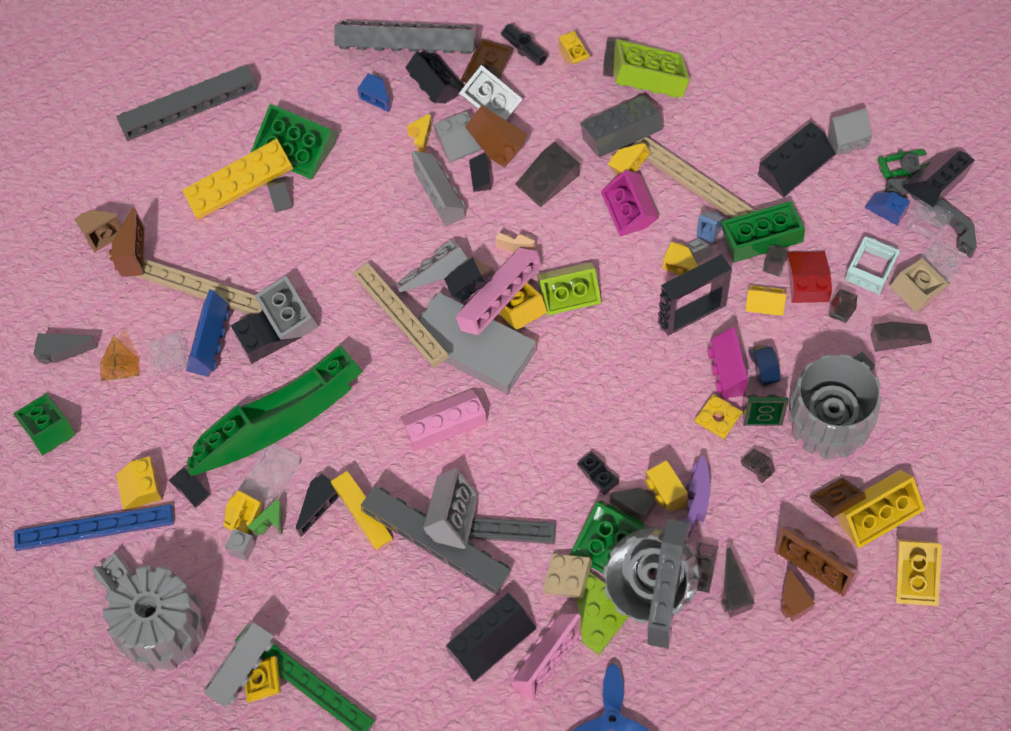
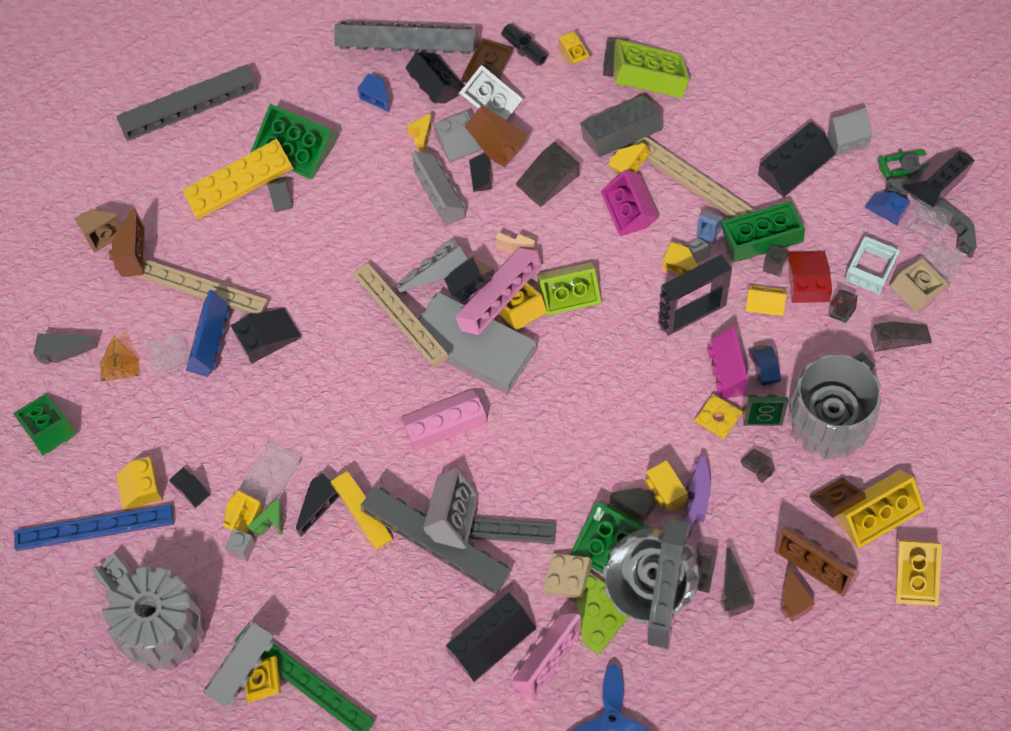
green slope [187,345,363,476] -> none
light grey slope [255,276,318,340] -> none
black slope [577,452,619,495] -> none

